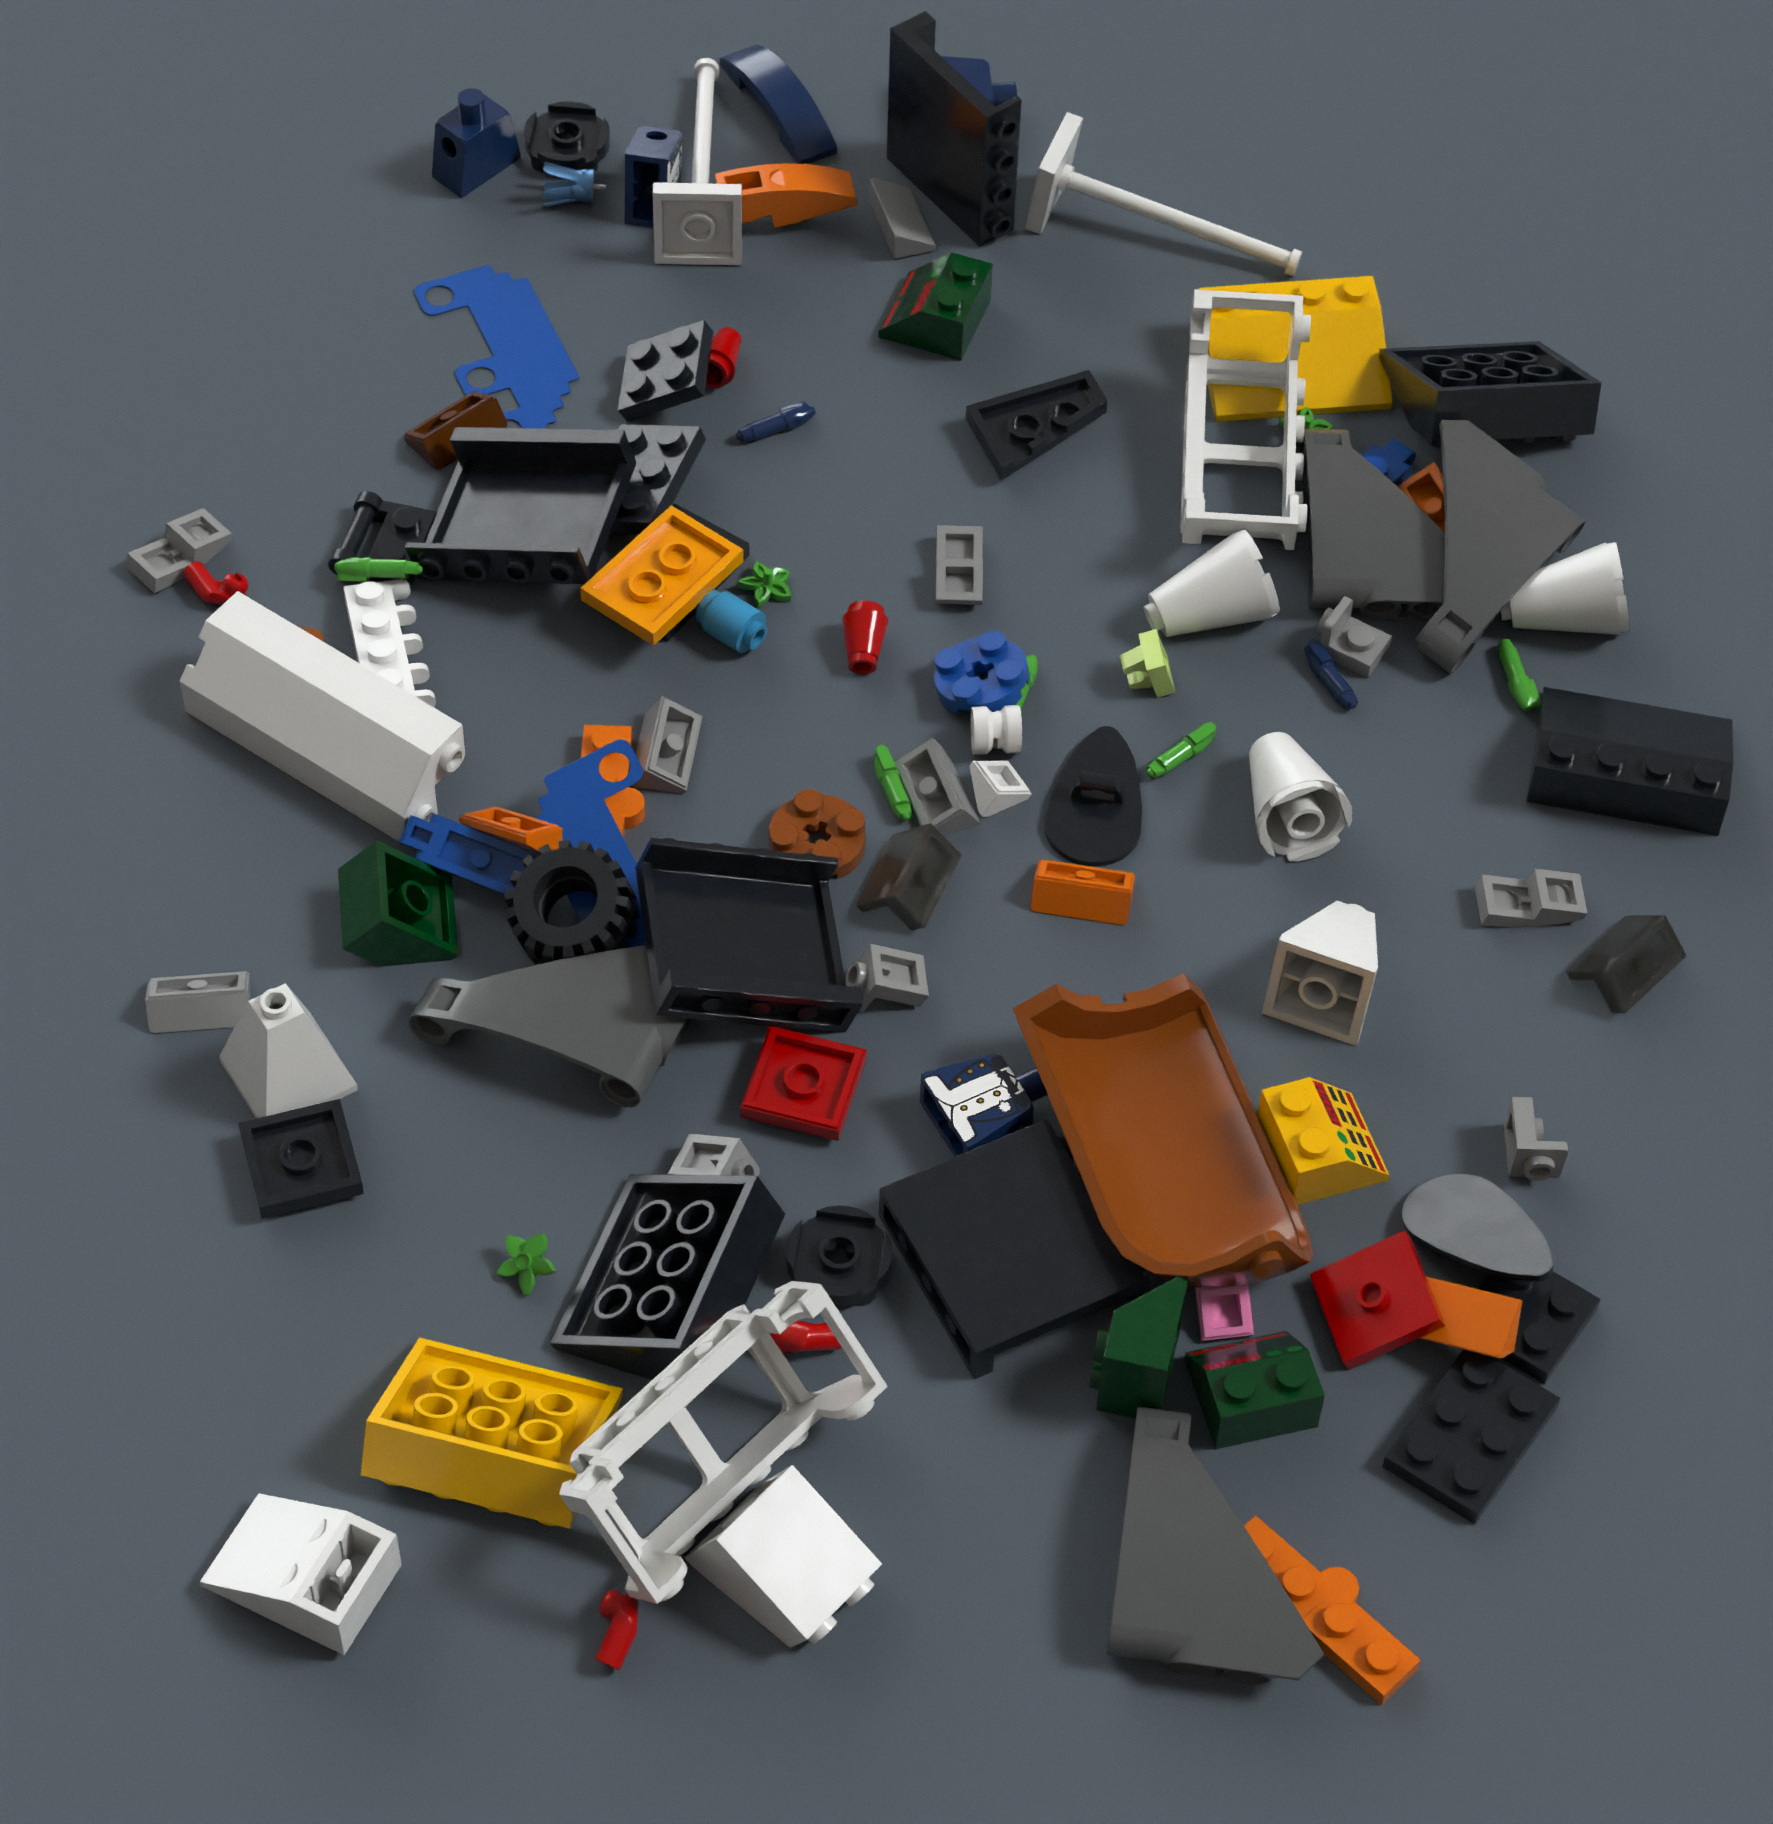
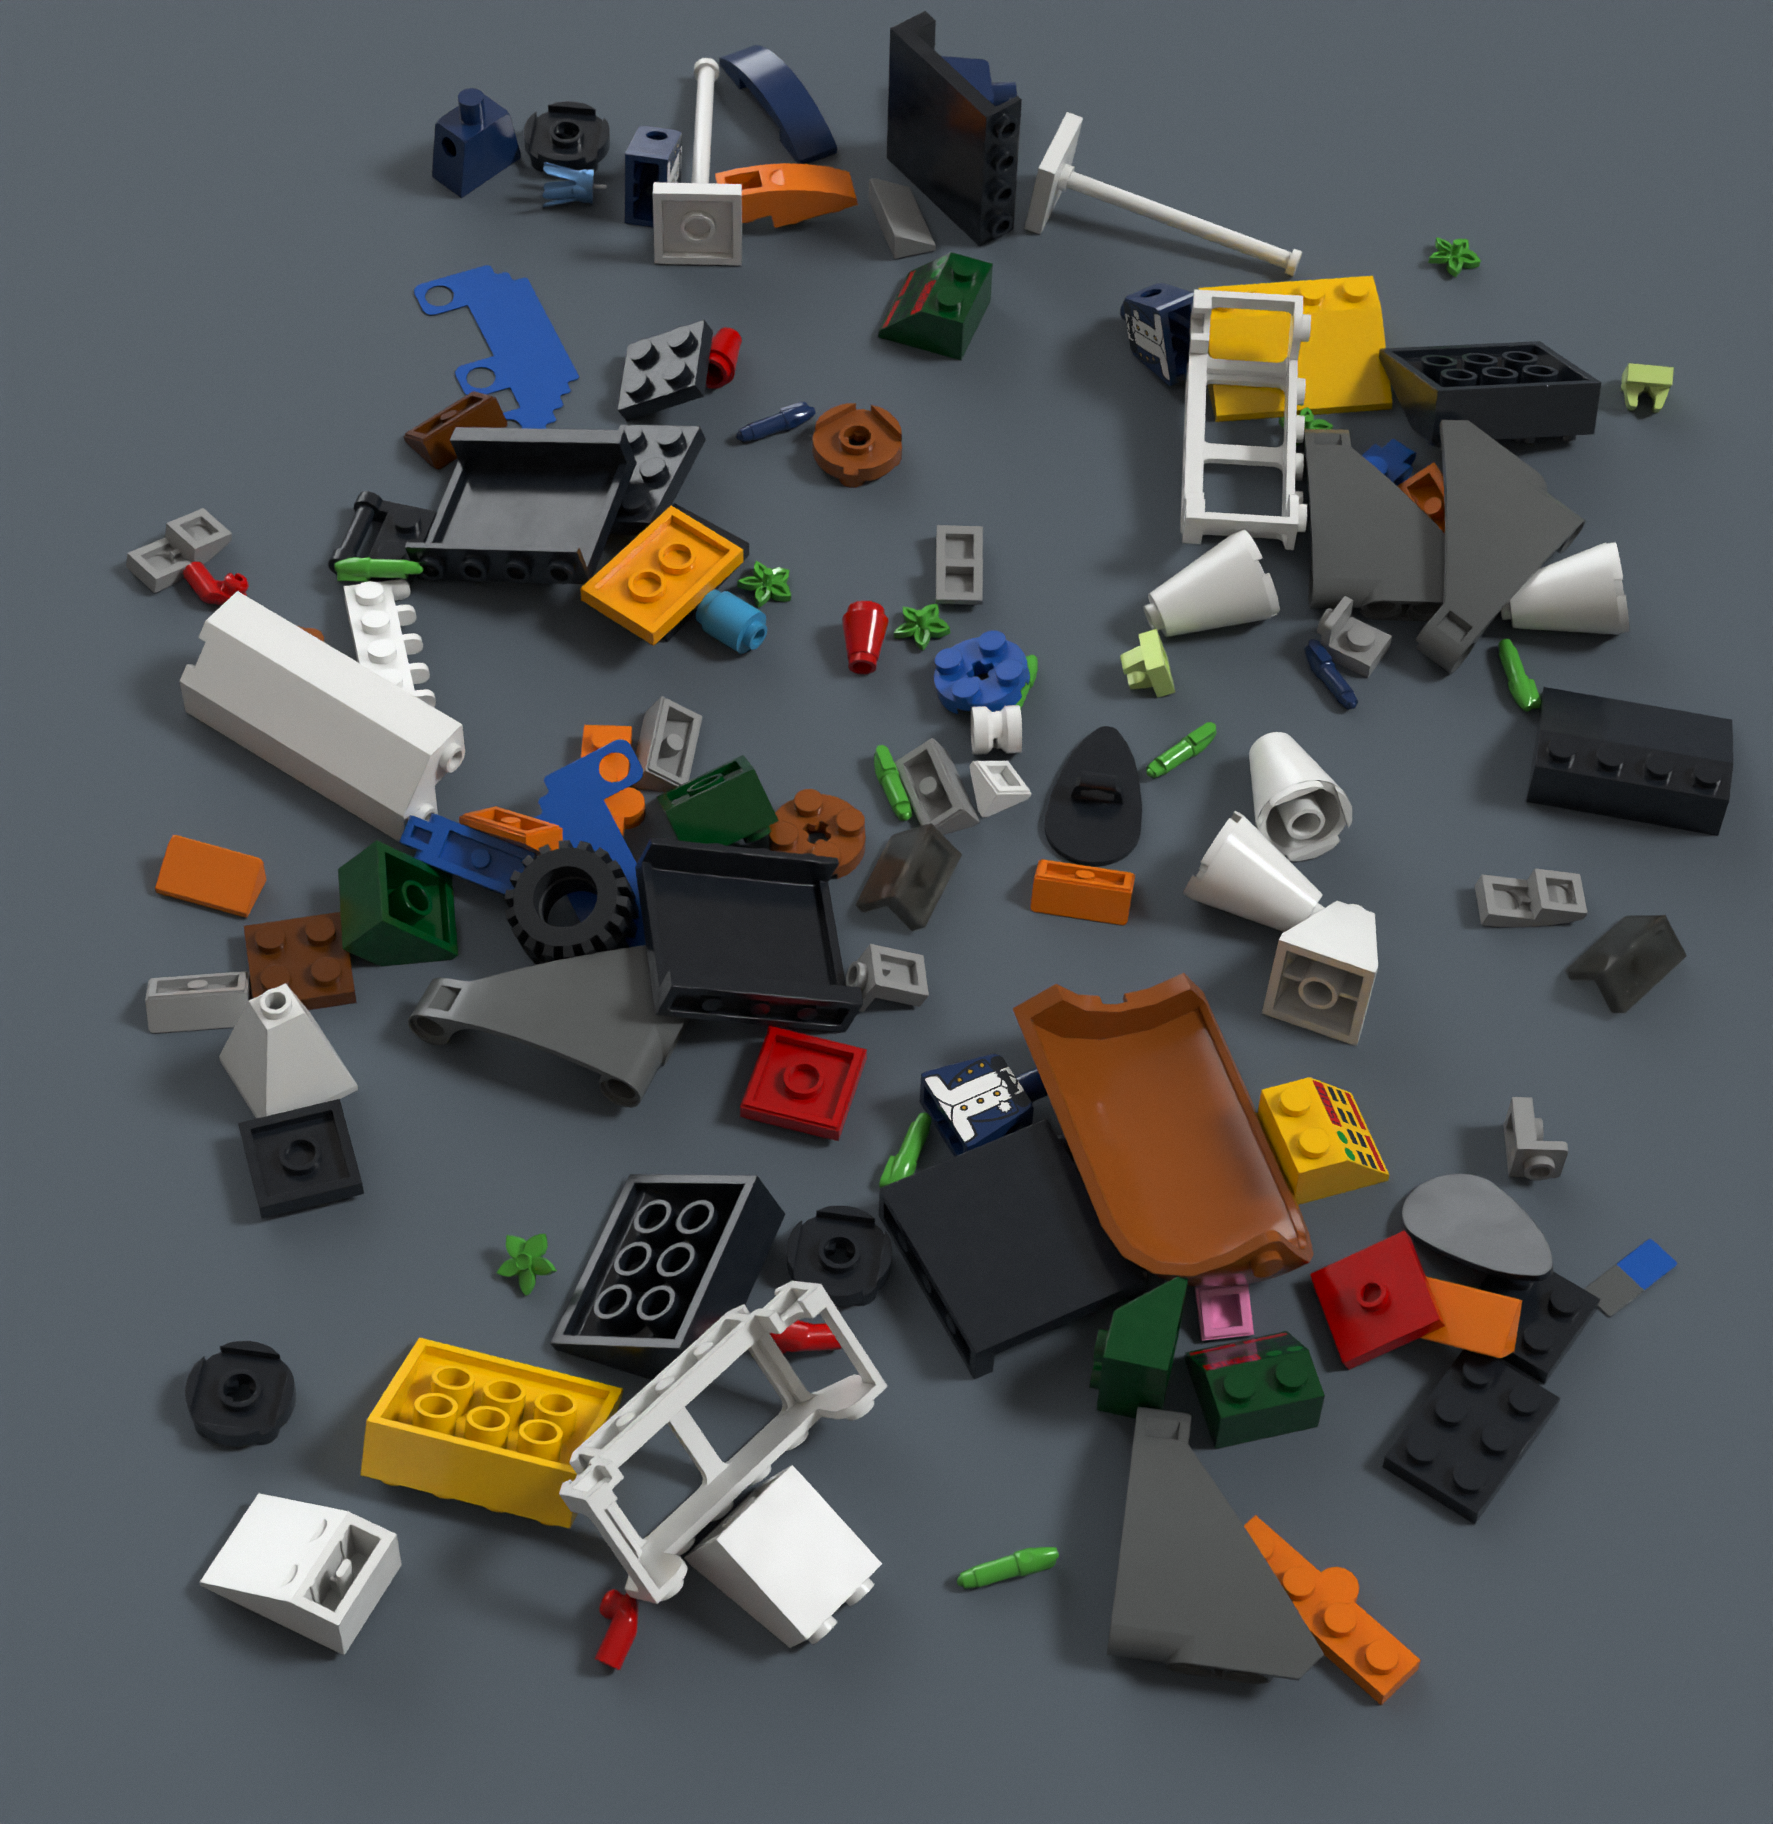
light grey bracket [668,1134,760,1176] -> none
black wing [965,370,1108,481] -> none
none -> orange slope [155,835,267,918]
none -> black plate [185,1341,296,1446]
none -> reddish brown plate [244,912,357,1010]
none -> dark green slope [656,755,779,846]
none -> dark orange plate [812,403,902,488]
none -> bright green piece [879,1112,932,1188]
none -> bright green plant [894,604,950,651]
none -> bright green piece [957,1547,1059,1589]
none -> dark blue torso [1120,283,1194,386]
none -> white cone [1183,810,1325,932]
none -> bright green plant [1428,237,1481,278]
none -> sticker [1584,1239,1677,1317]
none -> yellowish green tile [1621,363,1674,413]

